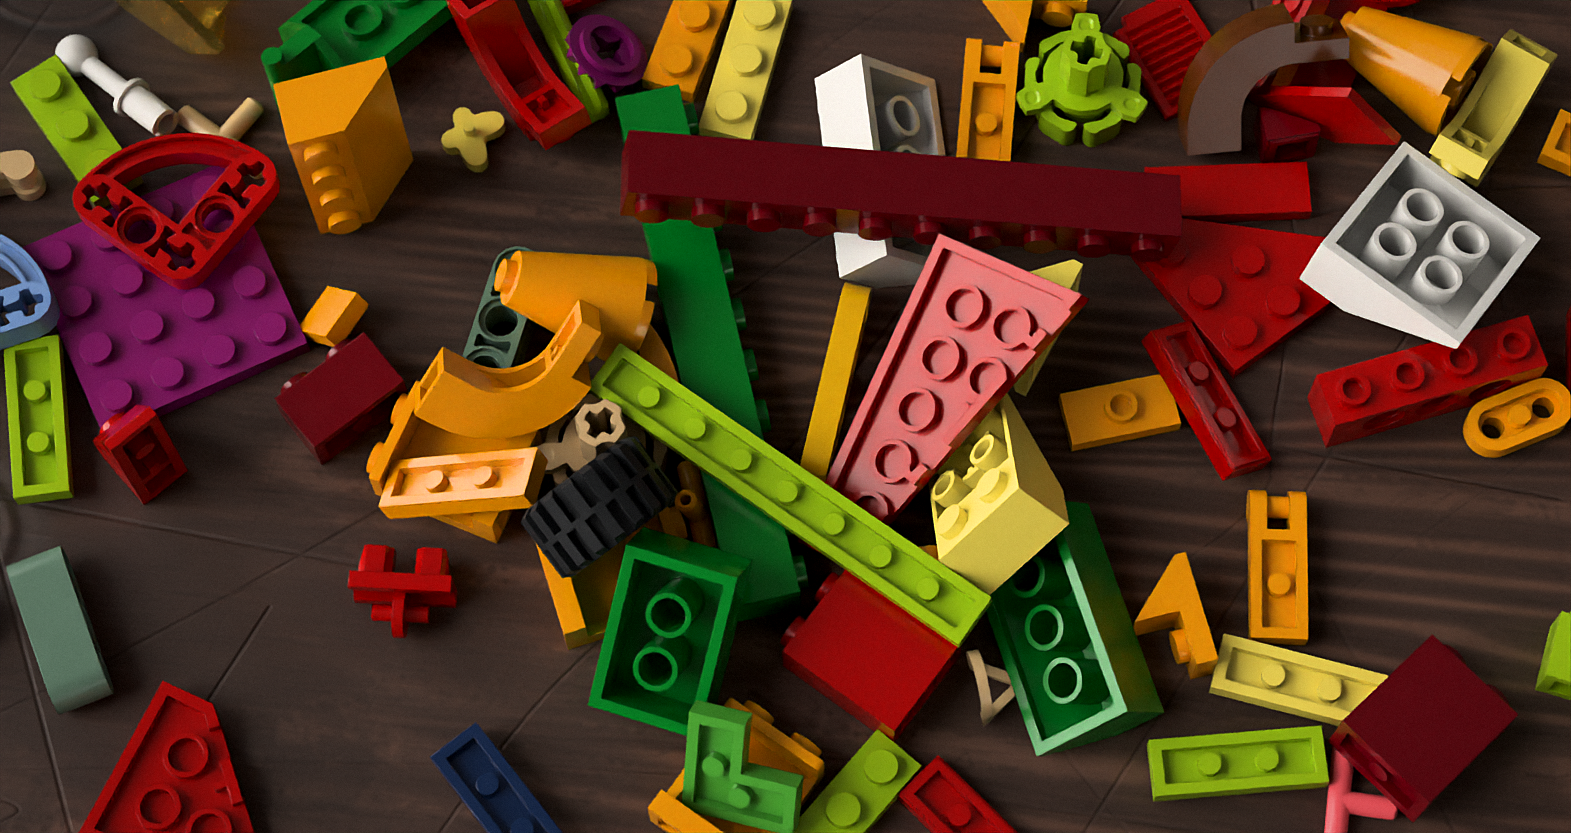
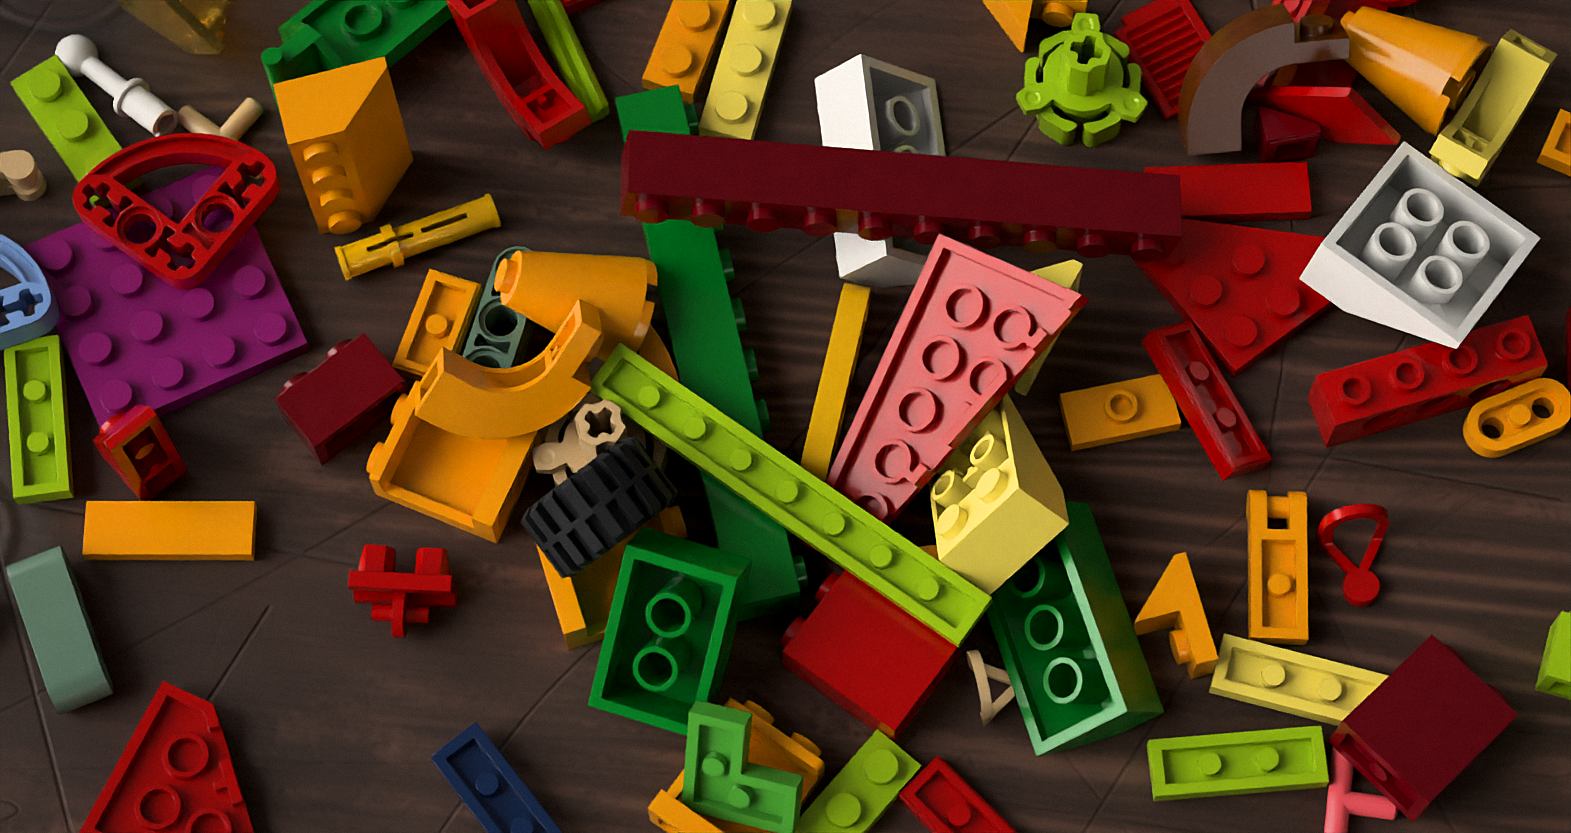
light orange tile [300,286,369,347] -> none
light orange plate [378,447,548,519] -> none
light yellow piece [441,107,506,172] -> none
magenta gear [565,15,647,93] -> none
piece [675,460,718,549] -> none
light orange plate [956,38,1020,161] -> none
none -> light orange tile [82,501,258,561]
none -> yellow pin [334,193,501,281]
none -> light orange plate [392,269,483,381]
none -> red piece [1316,503,1390,607]

